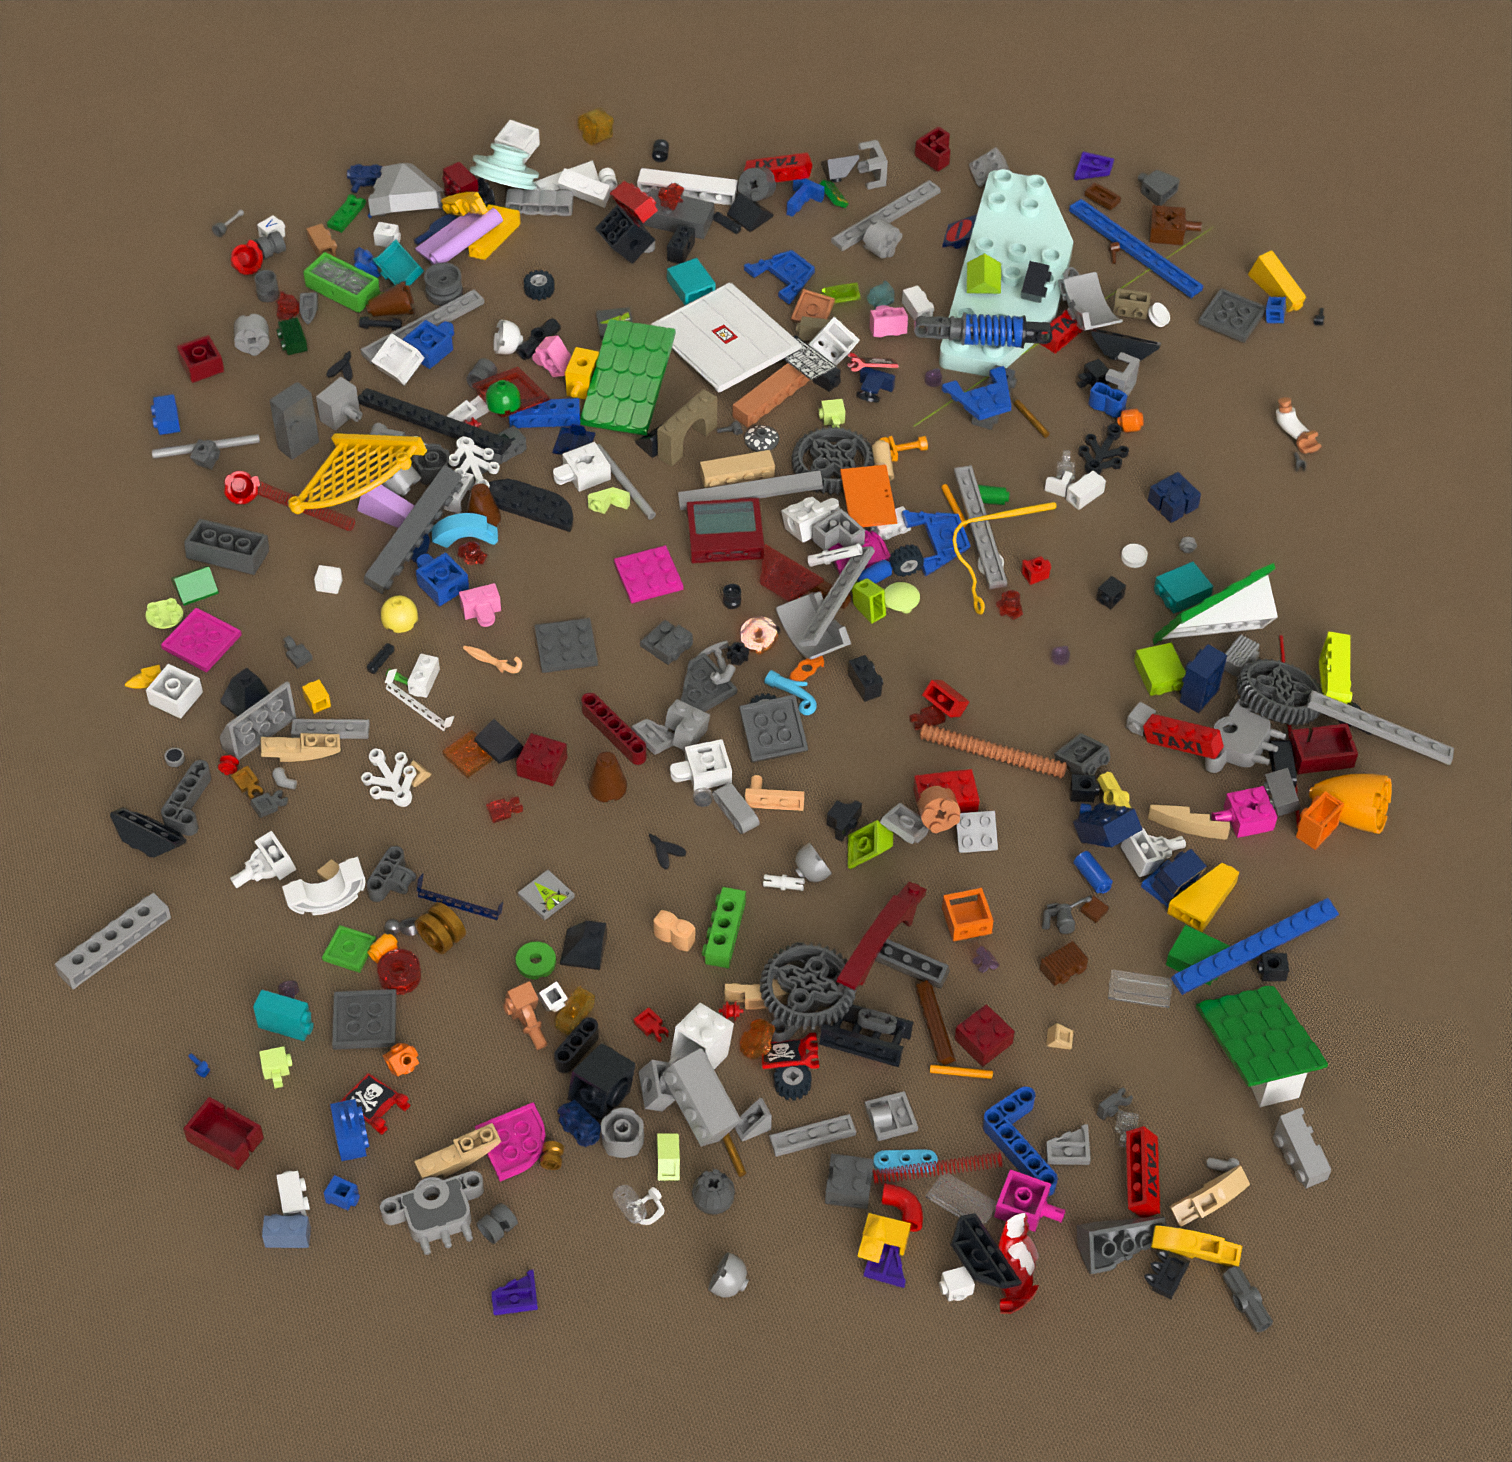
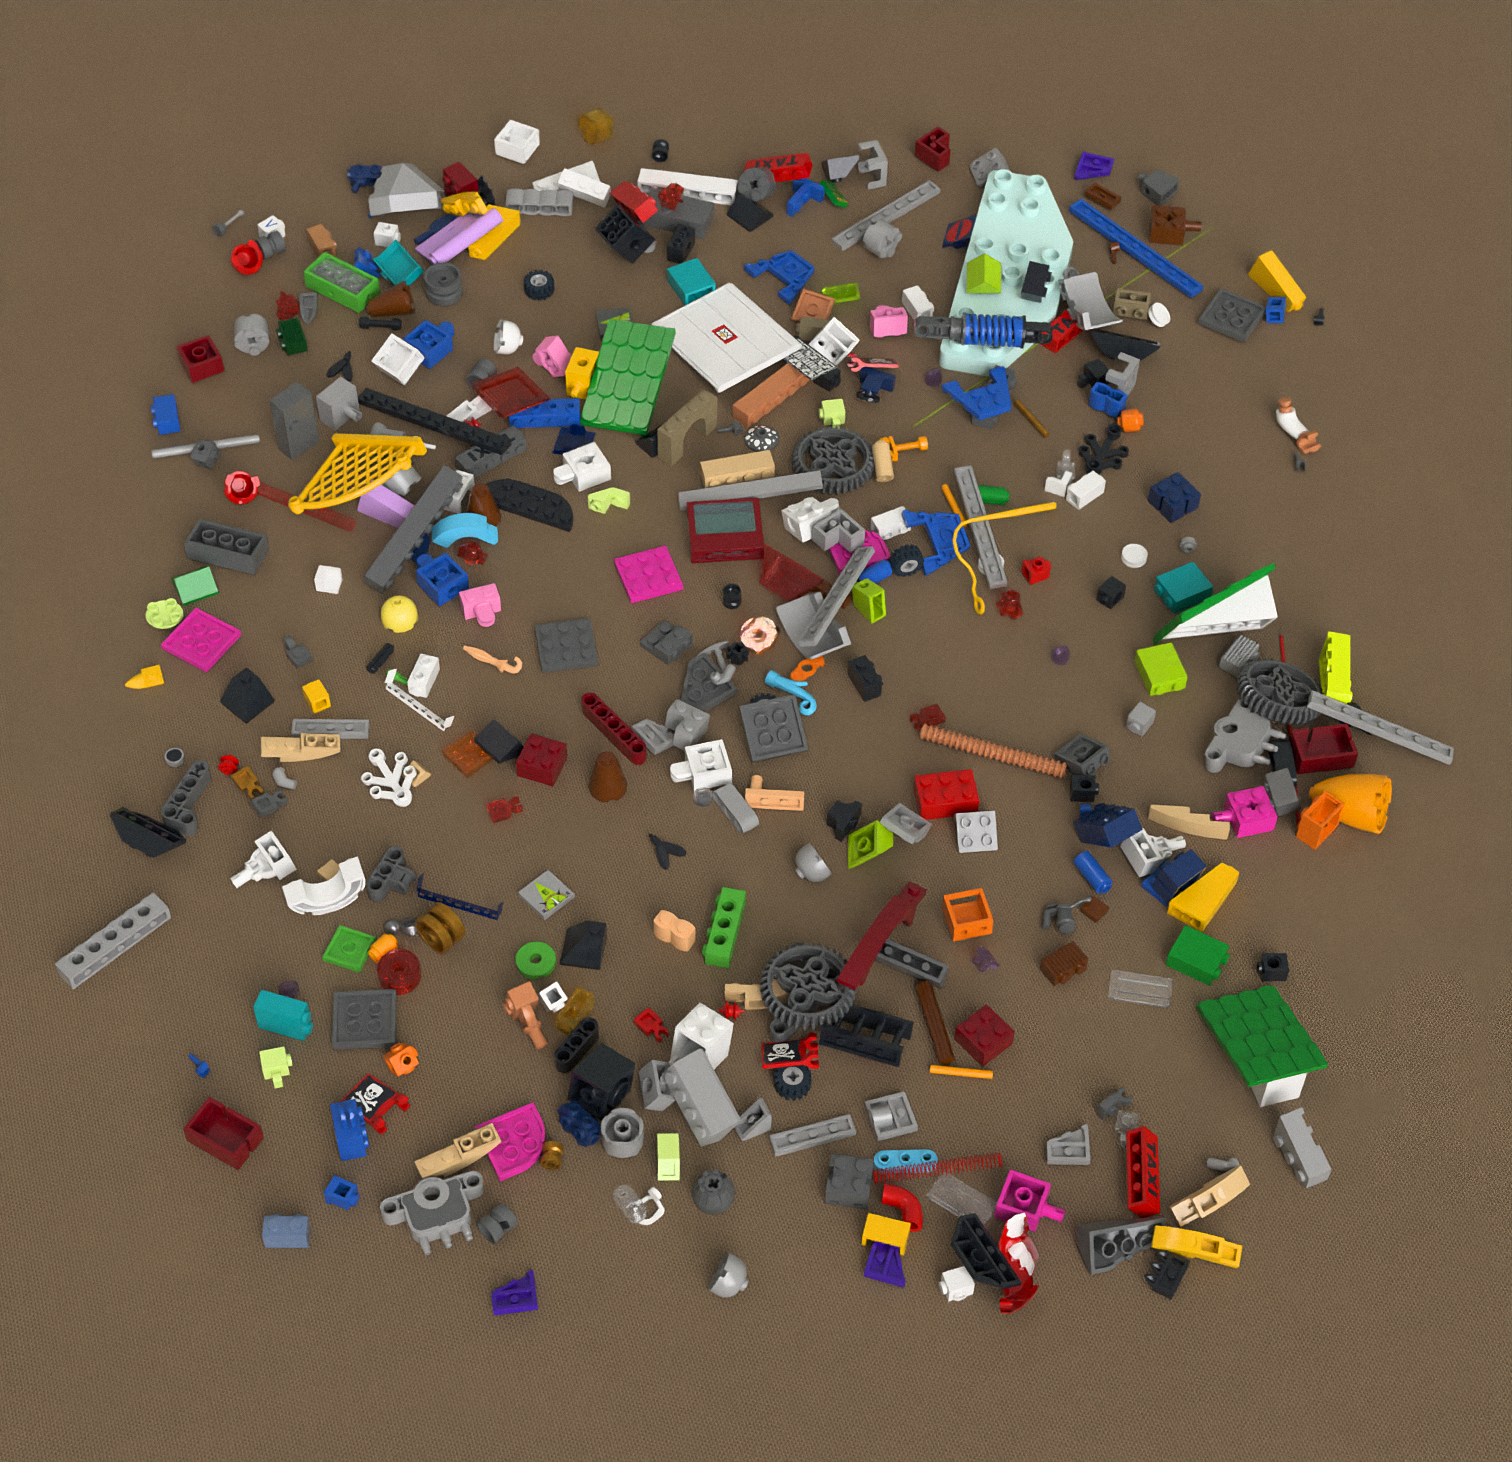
white brick [146,664,203,719] -> none
light grey slope [220,681,296,760] -> none
dark grey wheel [254,270,279,302] -> none
white brick [277,1171,310,1216] -> none
green plate [327,194,366,233] -> none
light grey plate [361,289,484,364] -> none
dark grey brick [414,444,452,485] -> none
white plant [448,437,500,487] -> none
light aqua wheel [470,143,539,189] -> none
green cylinder [486,380,521,414] -> none
black piece [517,318,561,360] -> none
light grey piece [597,444,656,519] -> none
white wheel [599,168,617,191] -> none
black axle [713,212,741,234] -> none
pearl gold bar [722,1133,746,1177] -> none
clear orange plate [740,1018,775,1060] -> none
white pin [763,874,805,891] -> none
white pin [808,543,862,567] -> none
orange container [840,465,897,527] -> none
dark grey beam [857,1008,897,1034] -> none
yellow plate [857,1217,886,1263] -> none
clear light blue brick [867,280,895,309] -> none
yellowish green dish [884,582,920,613] -> none
nougat brick [917,786,960,833] -> none
red brick [922,680,970,717] -> none
blue beam [982,1086,1058,1196] -> none
tan slope [1046,1023,1073,1050] -> none
light yellow piece [1097,772,1131,808] -> none
red brick [1143,714,1224,759] -> none
blue plate [1171,898,1339,995] -> none
dark blue brick [1180,644,1227,714] -> none
dark grey piece [1222,1266,1273,1332] -> none

